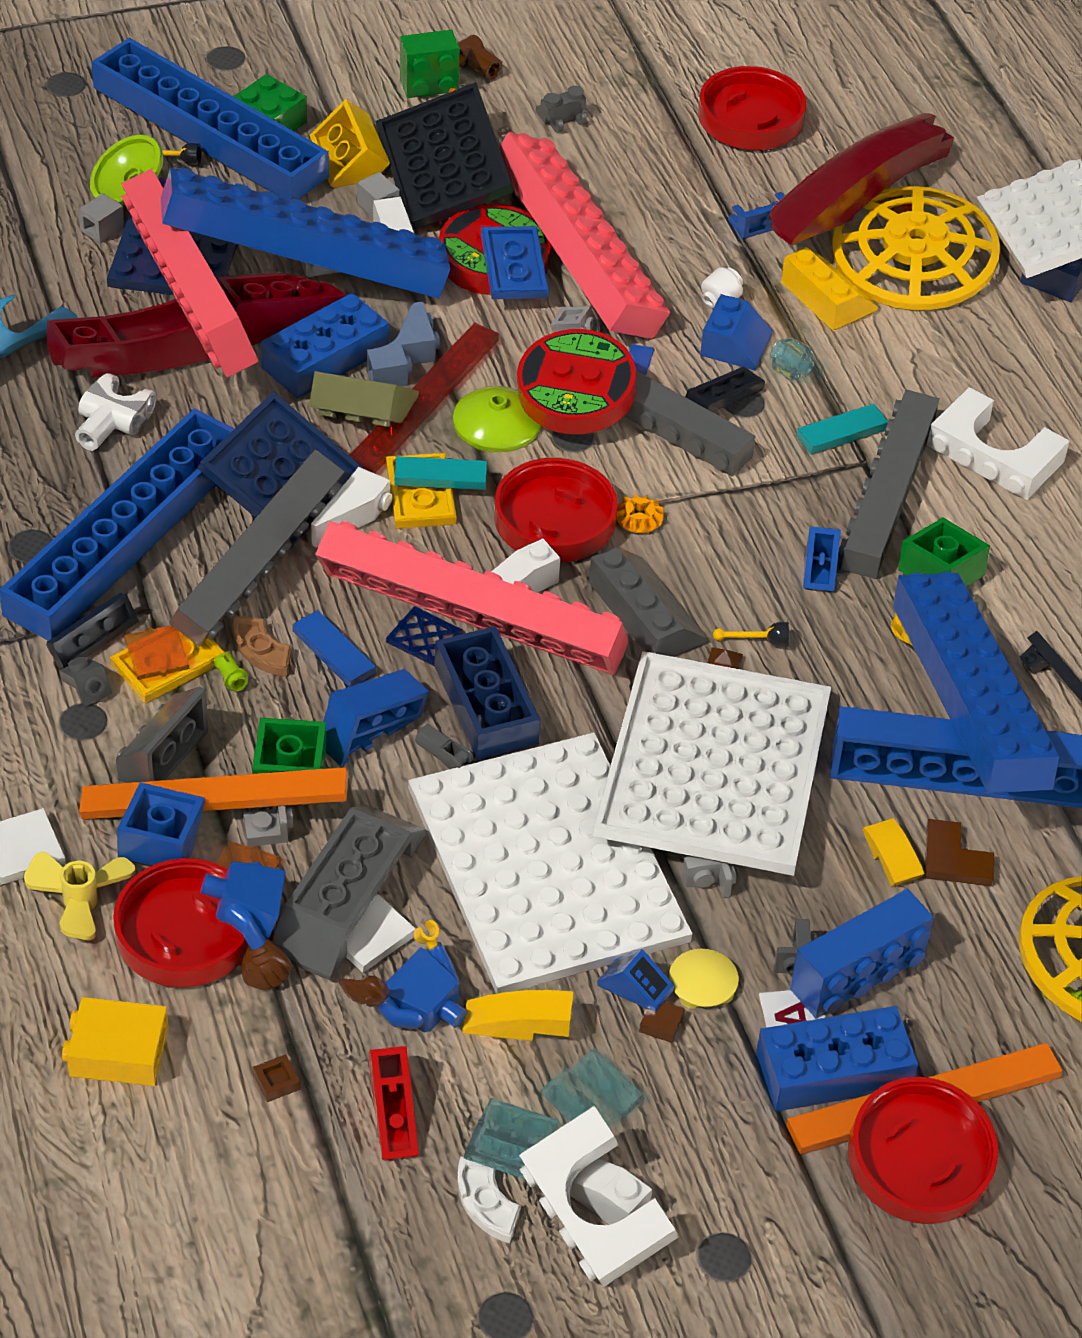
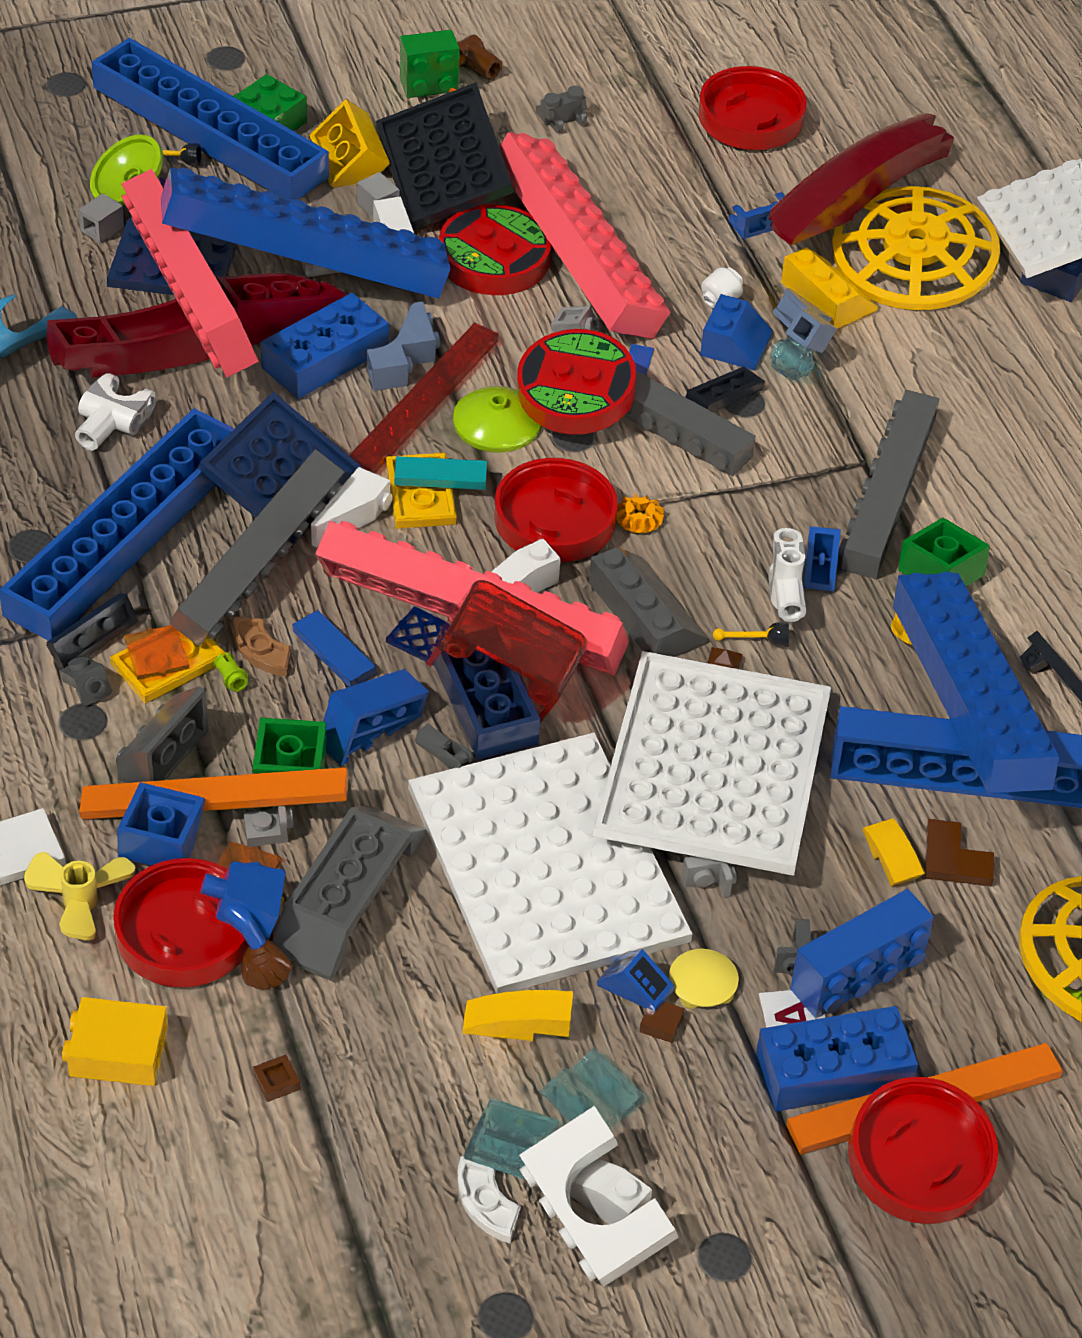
olive slope [309,371,419,427] -> none
blue torso [339,920,467,1032] -> none
white tile [346,894,416,973] -> none
red slope [368,1046,419,1160] -> none
blue tile [480,226,549,299] -> none
teal tile [796,404,888,454] -> none
white arch [927,387,1070,500] -> none
none -> clear red windscreen [425,580,588,723]
none -> white connector [768,528,806,622]
none -> sand blue arch [772,288,837,353]

